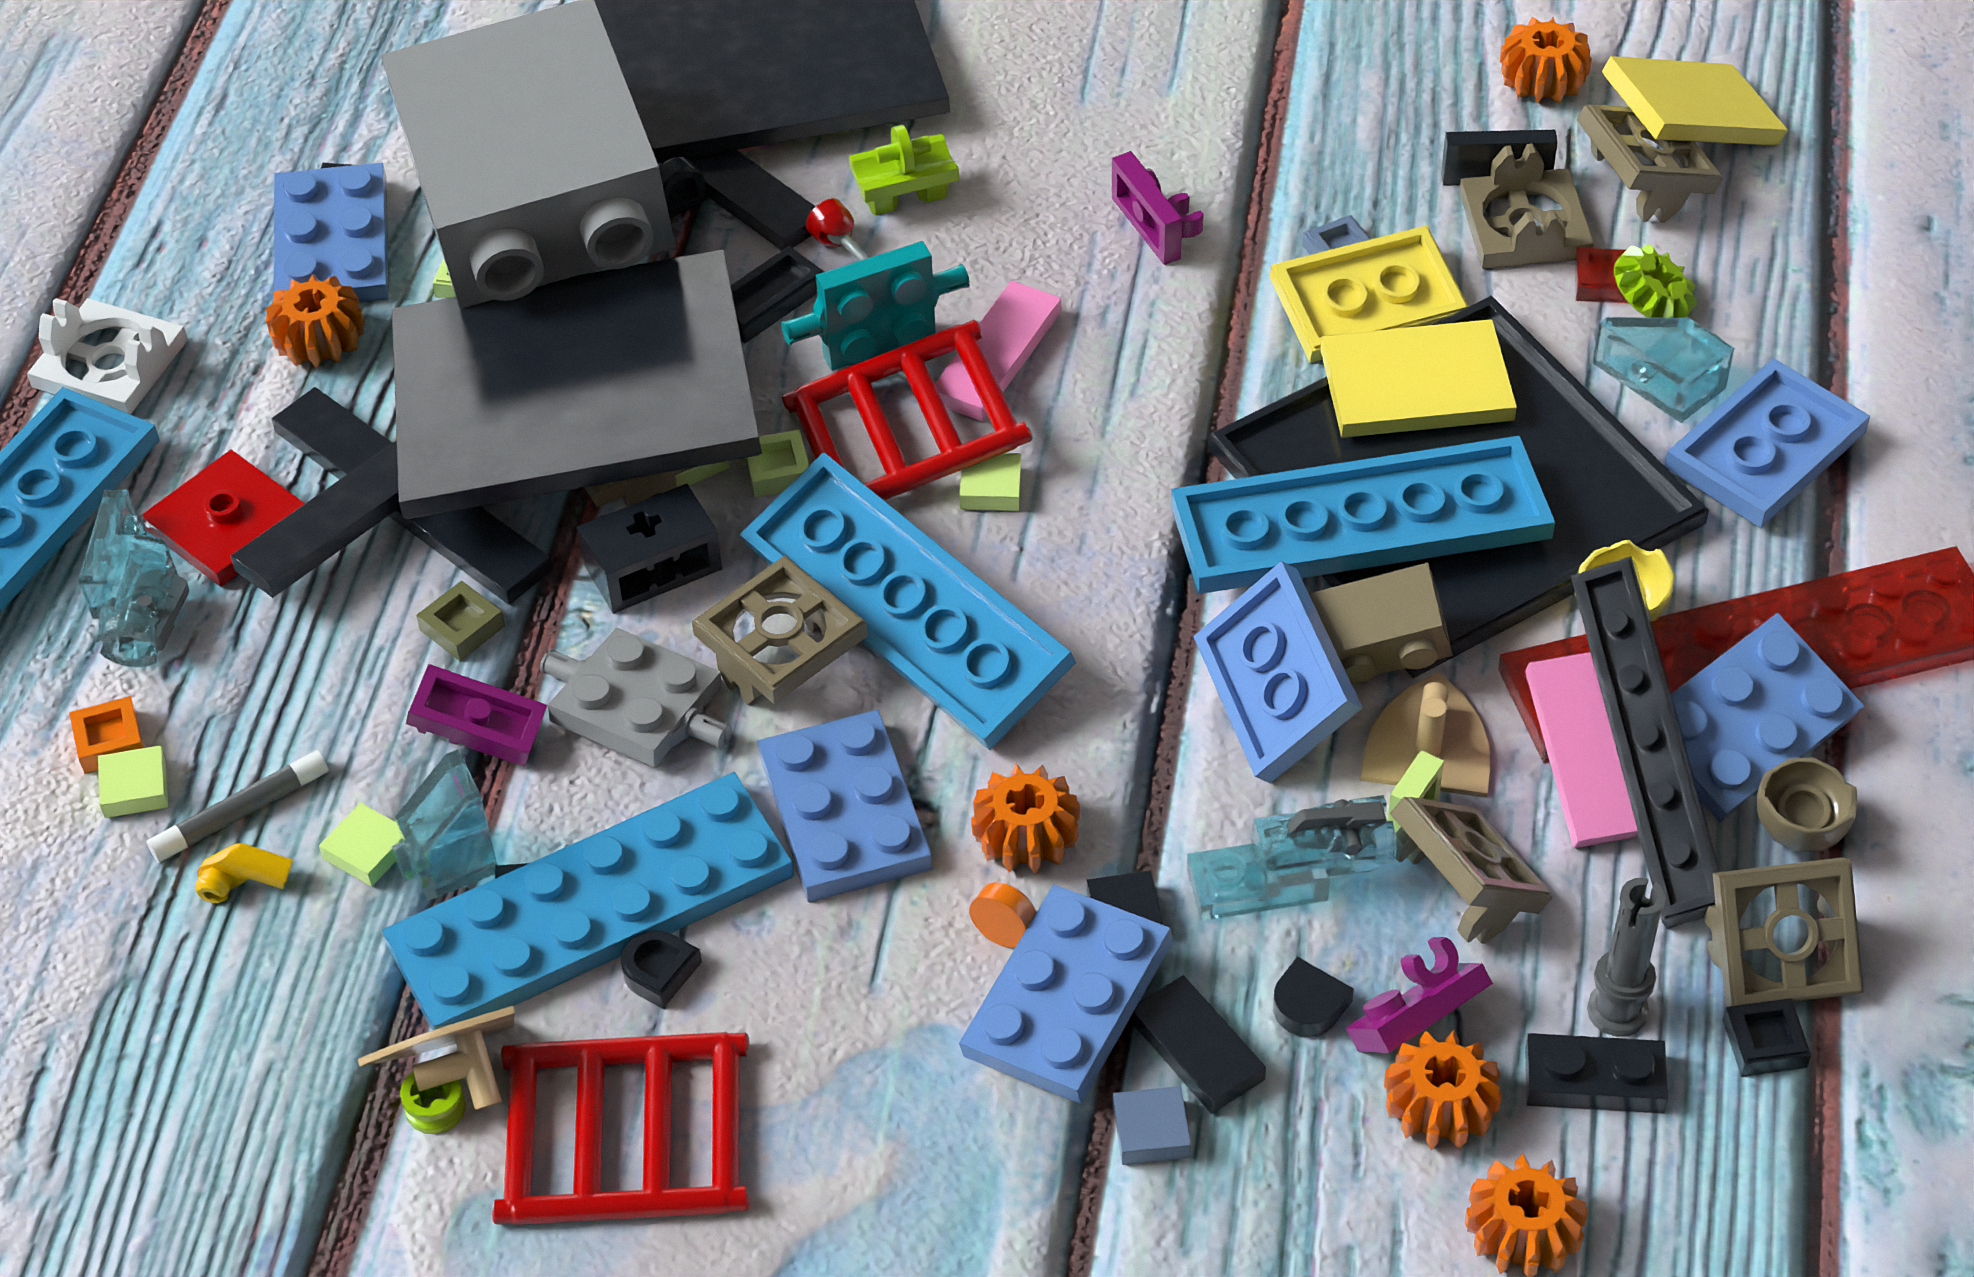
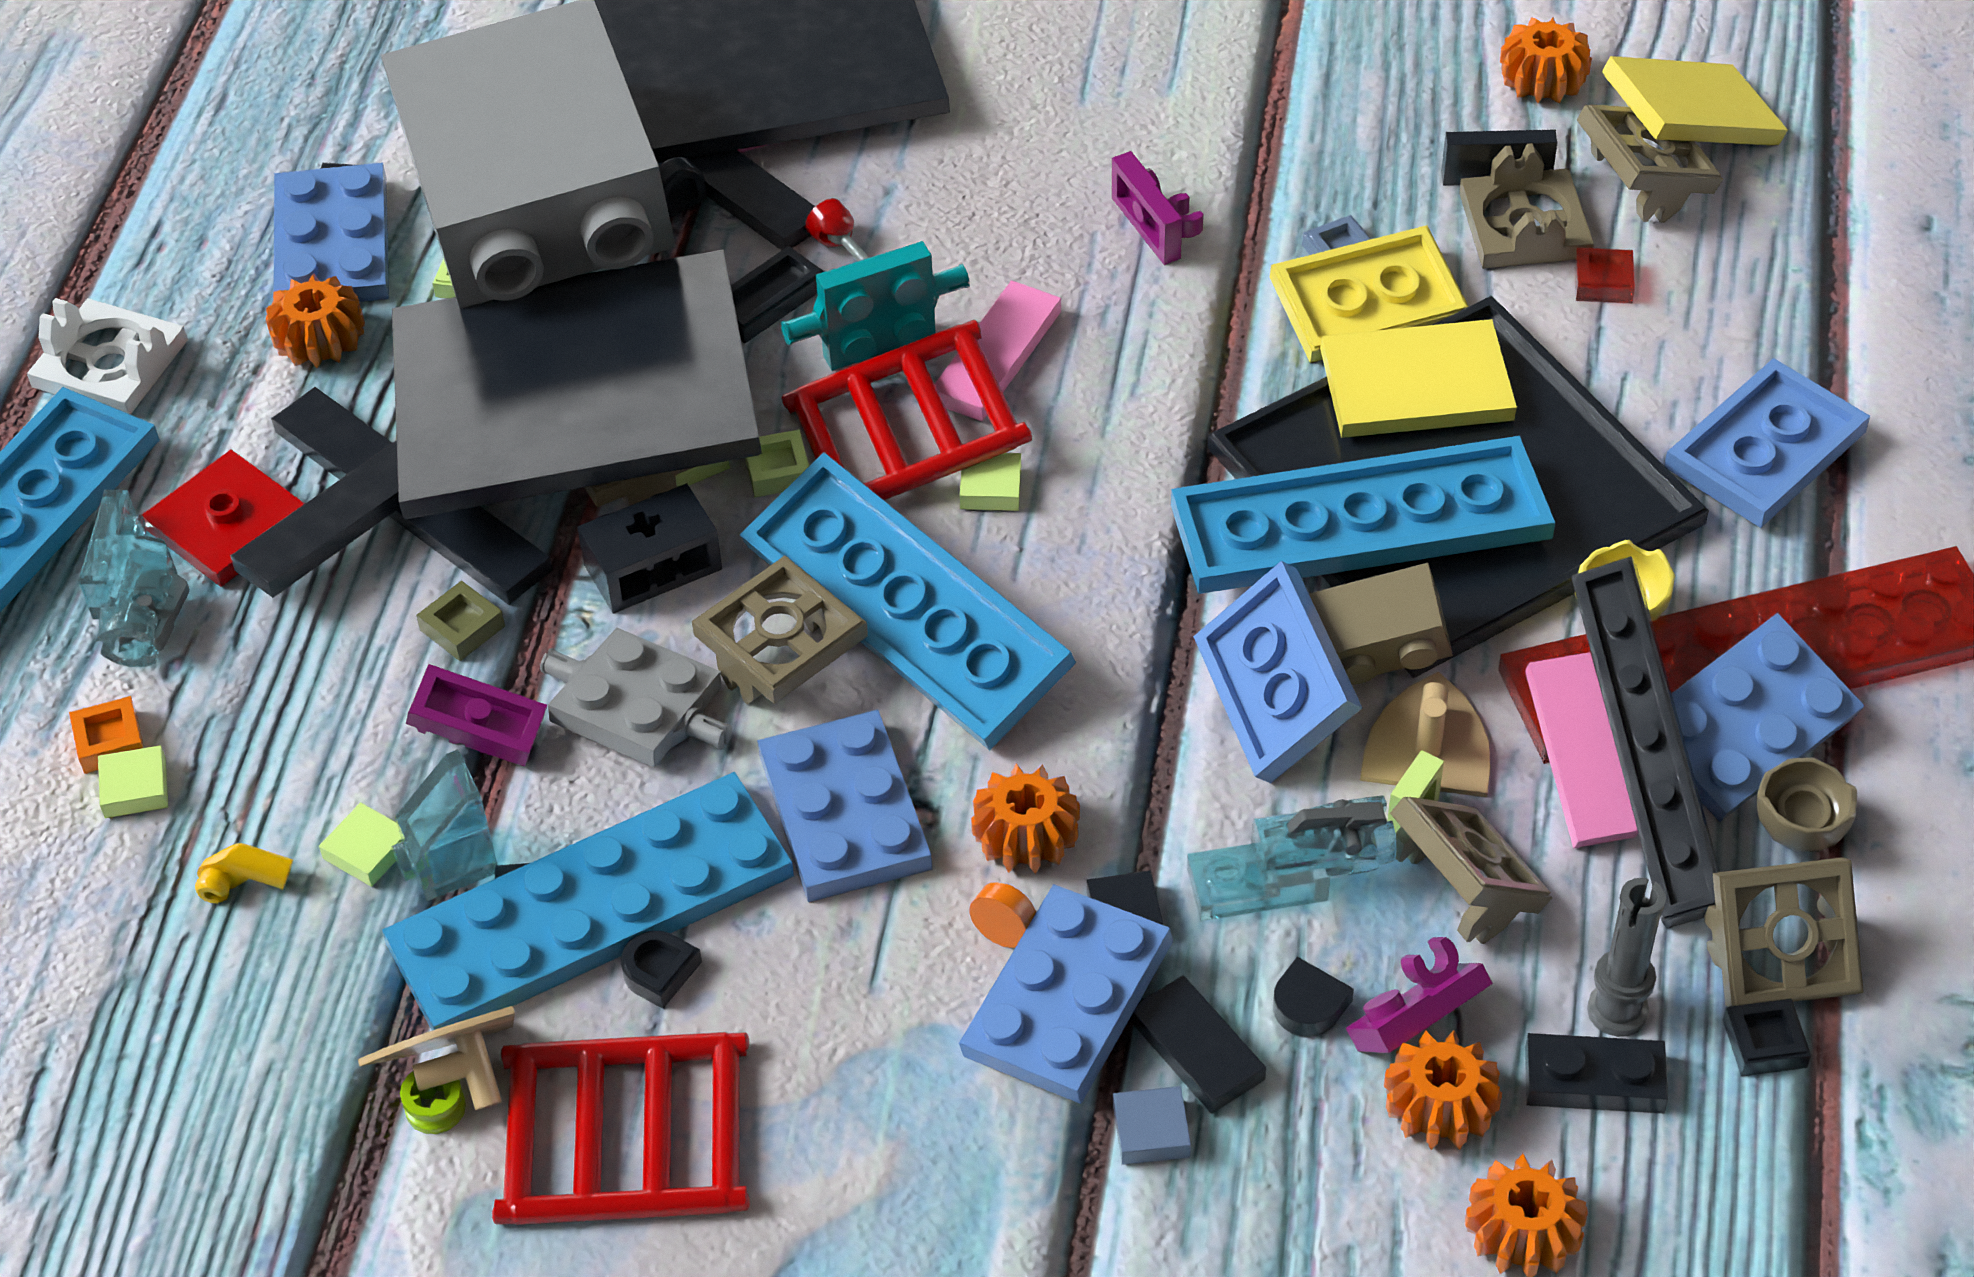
dark grey bar [146,750,329,863] -> none
lime hips [849,125,959,215] -> none
clear light blue slope [1592,317,1735,423] -> none
lime gear [1614,244,1697,325] -> none

